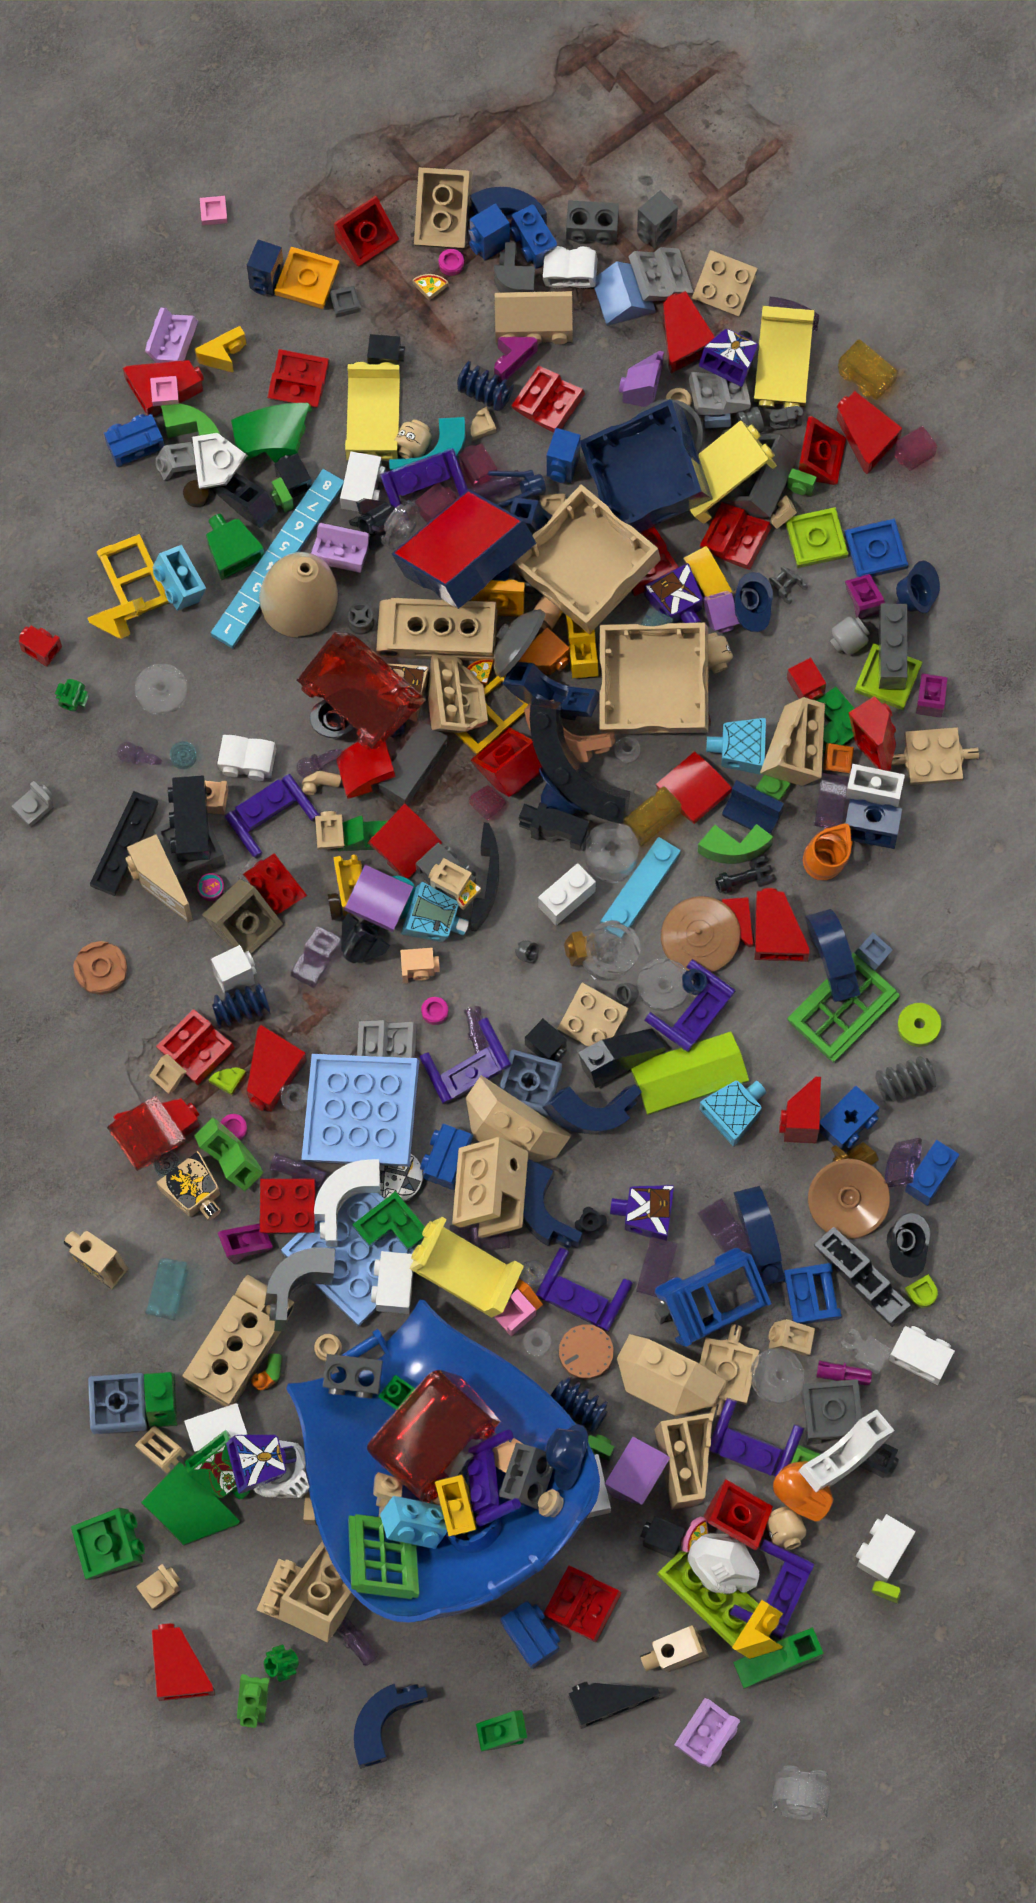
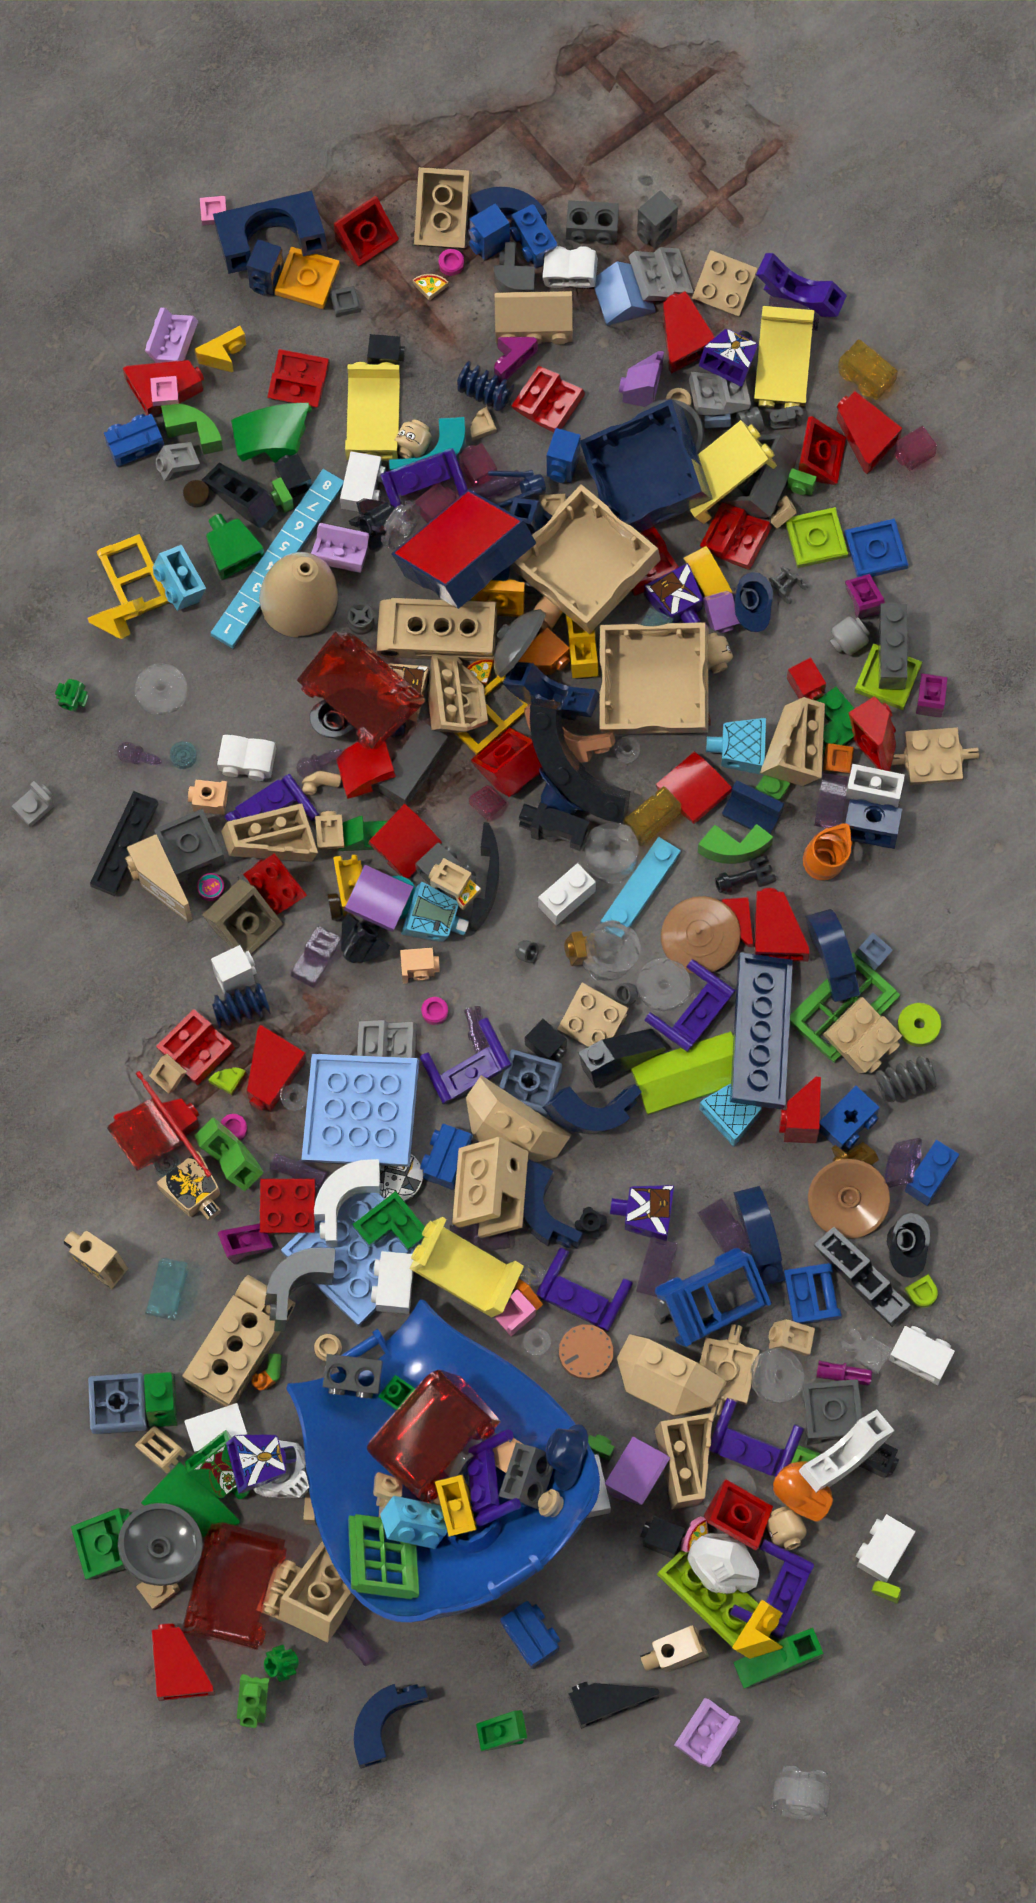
red brick [19,625,62,667] -> none
nougat tile [73,941,127,995] -> none
black brick [168,775,210,862] -> none
white plate [192,433,248,489] -> none
red slope [543,1565,622,1643] -> none
dark blue piece [550,1376,608,1434] -> none
dark blue plate [682,969,707,995] -> none
dark blue piece [896,560,940,613] -> none
none -> dark grey dish [118,1503,202,1586]
none -> red piece [135,1071,212,1177]
none -> clear red windscreen [182,1522,287,1650]
none -> dark blue arch [213,190,328,274]
none -> tan wedge [221,803,318,862]
none -> plate [730,952,793,1110]
none -> dark purple arch [756,253,847,317]
none -> tan plate [823,997,902,1074]

